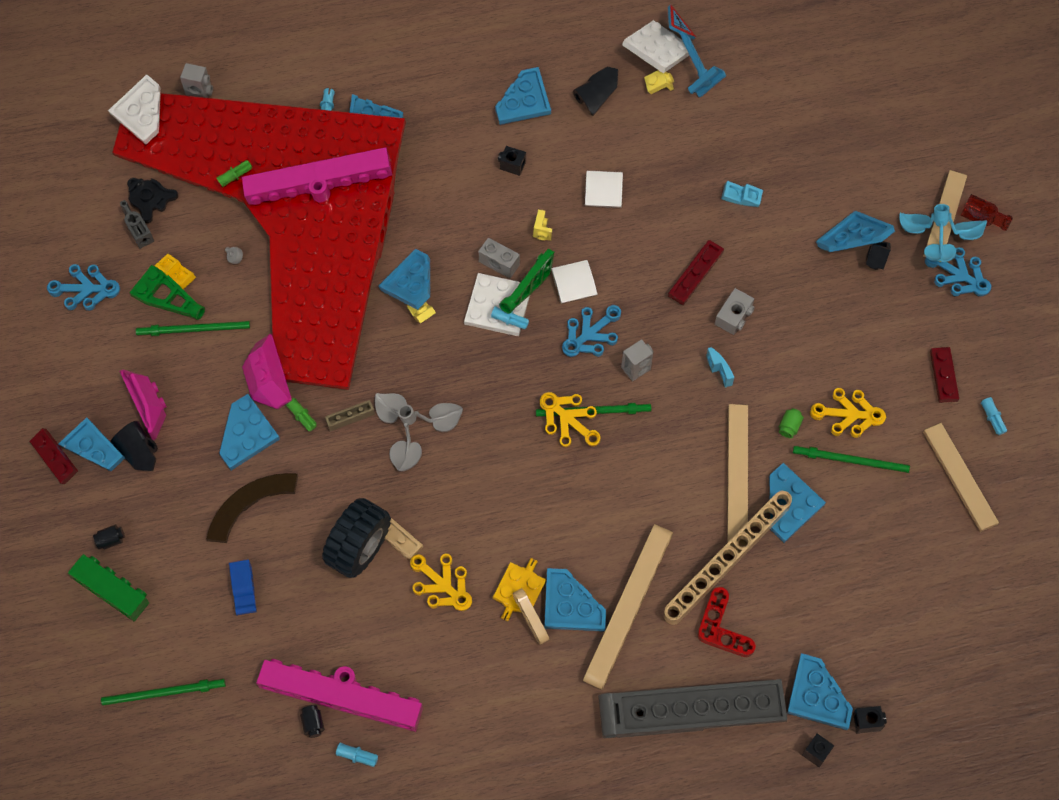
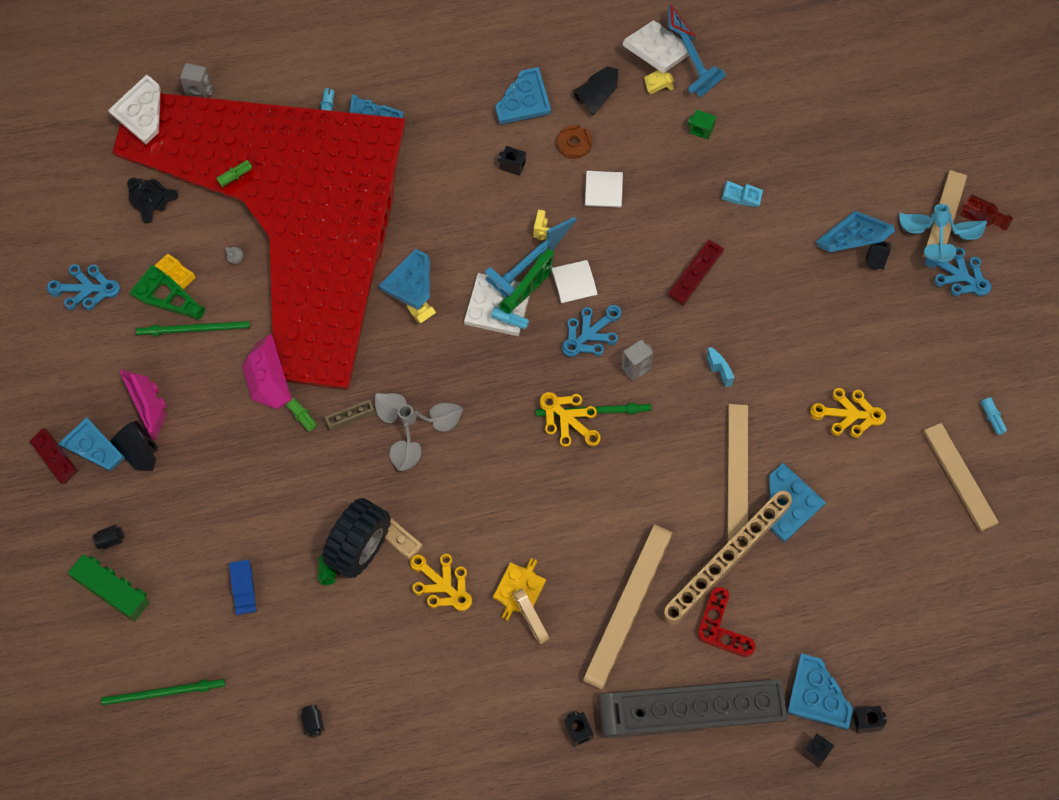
dark grey piece [120,200,154,249] -> none
dark brown tile [206,473,298,543] -> none
dark azure plate [219,394,280,471] -> none
dark pink hinge [242,148,392,205] -> none
dark pink hinge [256,659,423,732] -> none
medium azure axle [336,742,378,767] -> none
light grey brick [478,238,520,279] -> none
dark azure plate [544,568,606,631] -> none
light grey brick [714,288,755,335] -> none
bright green brick [779,408,804,438] -> none
green bar [793,446,910,473] -> none
dark red plate [930,347,959,403] -> none
none -> green cone [317,555,337,586]
none -> dark azure piece [485,217,577,297]
none -> dark orange tile [557,125,592,159]
none -> black brick [564,711,594,747]
none -> green brick [687,109,716,140]

